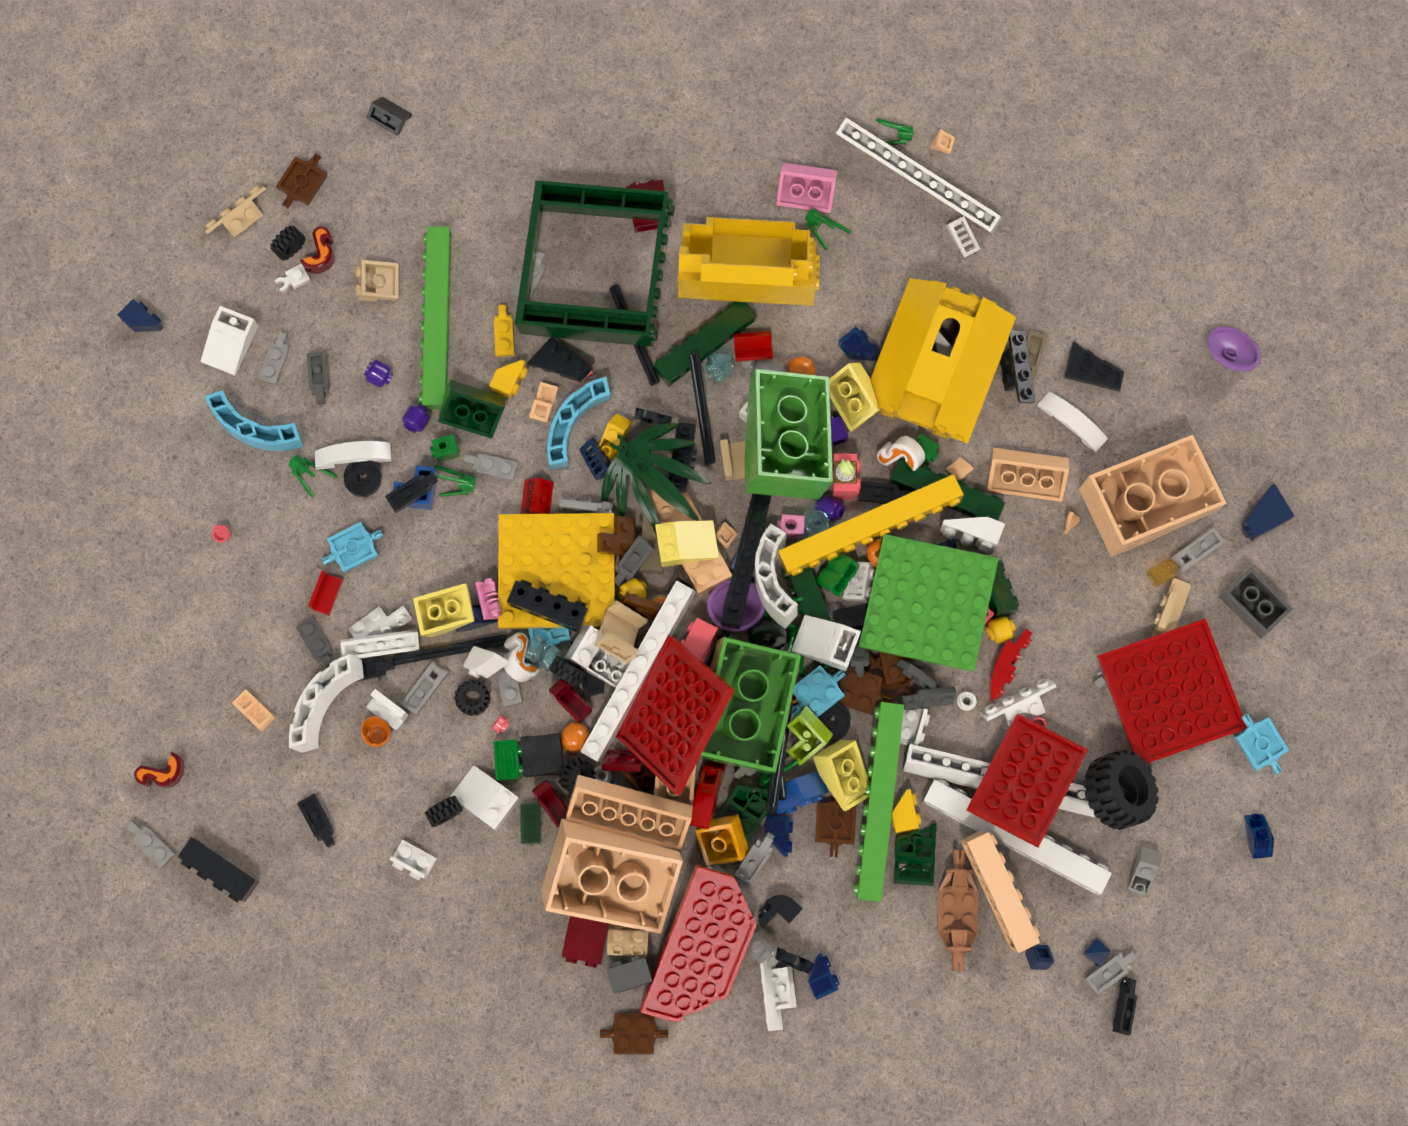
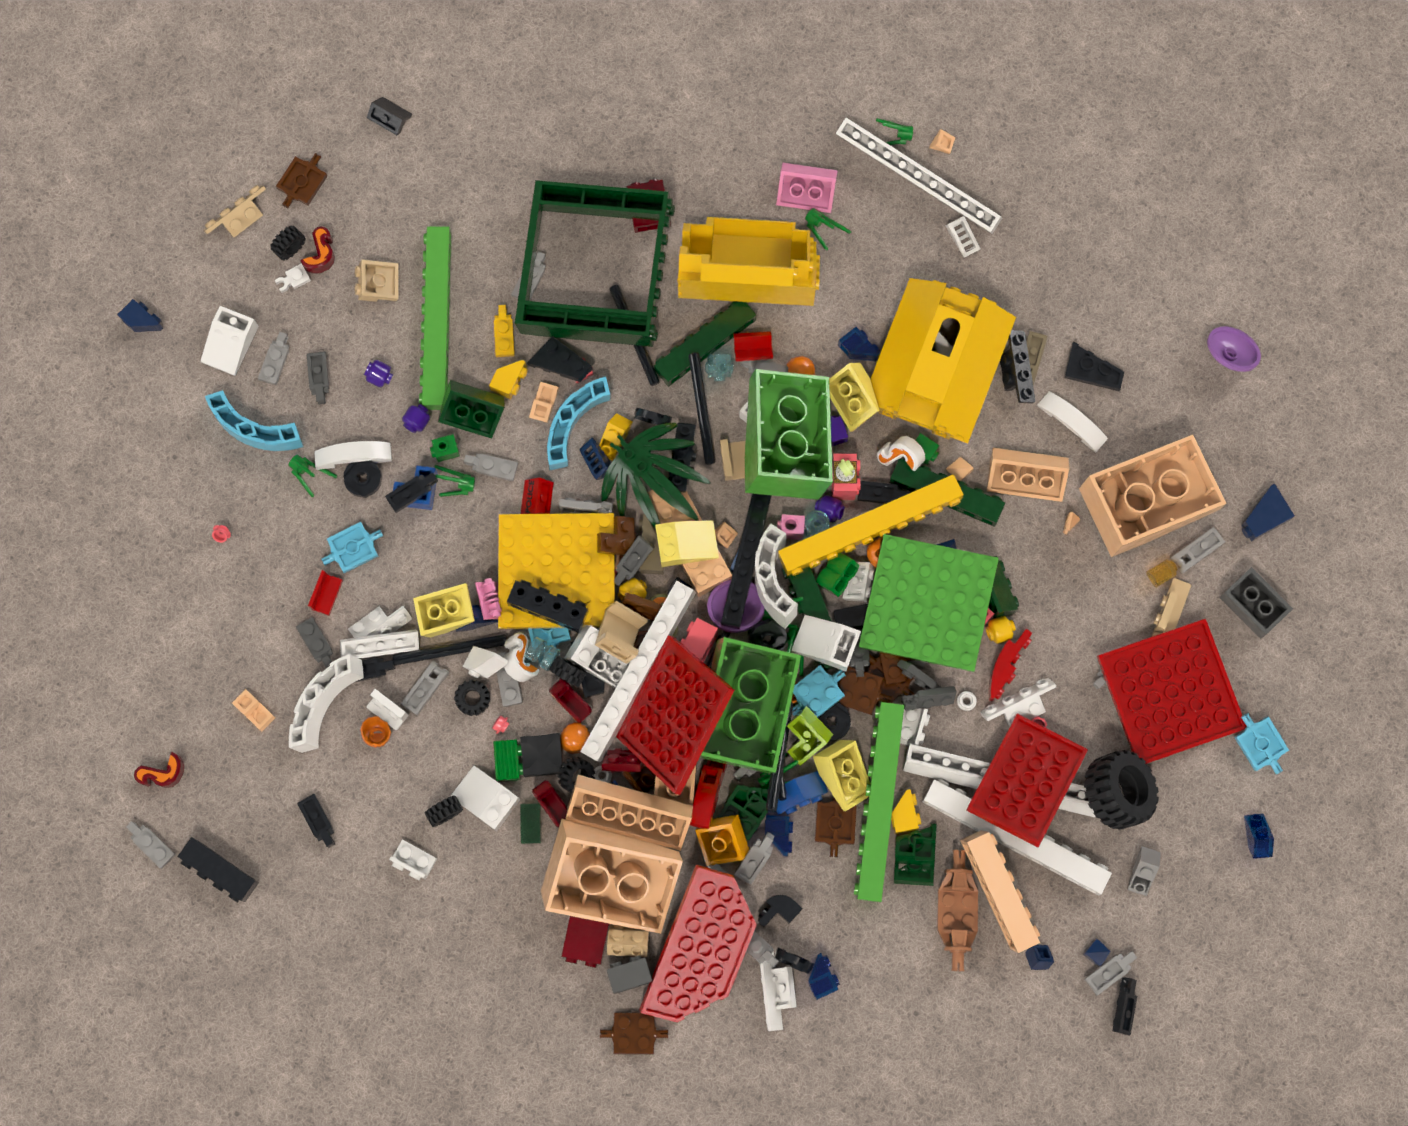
white slope [939,517,1005,554] -> none

